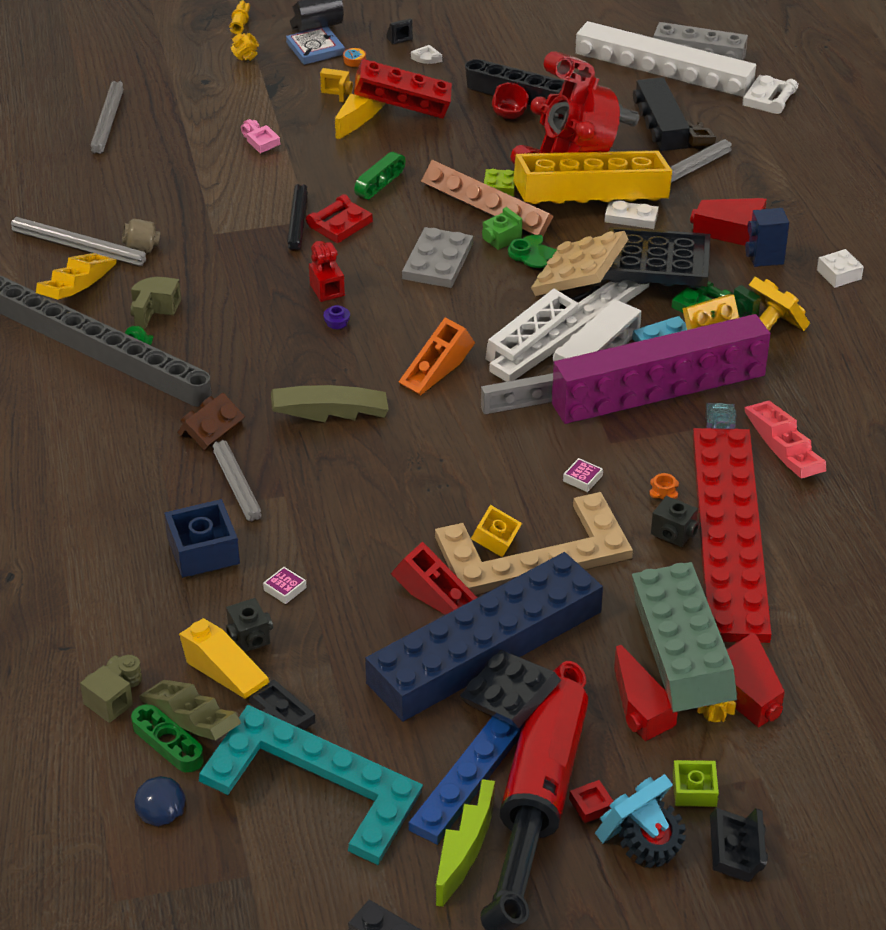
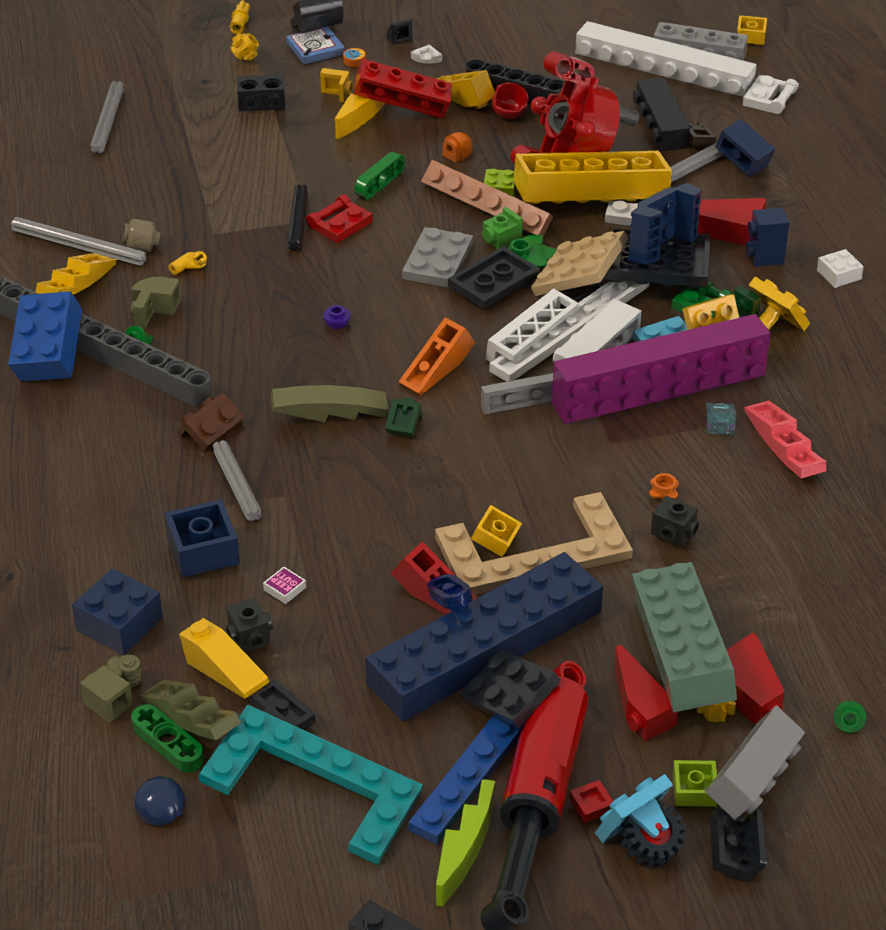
bright pink plate [241,119,280,153] -> none
red brick [309,241,345,302] -> none
tile [563,458,603,492] -> none
red plate [693,428,772,643] -> none
none -> blue brick [8,291,82,381]
none -> dark blue brick [72,568,163,656]
none -> yellow arm [168,251,207,275]
none -> black brick [237,74,285,111]
none -> dark green bracket [385,398,423,438]
none -> clear blue plate [427,574,473,612]
none -> yellow slope [437,70,495,109]
none -> orange piece [442,132,473,163]
none -> black plate [448,246,540,310]
none -> dark blue plate [627,183,702,265]
none -> light grey brick [705,705,805,820]
none -> dark blue brick [715,119,776,177]
none -> yellow piece [737,16,767,45]
none -> green plate [834,701,866,733]

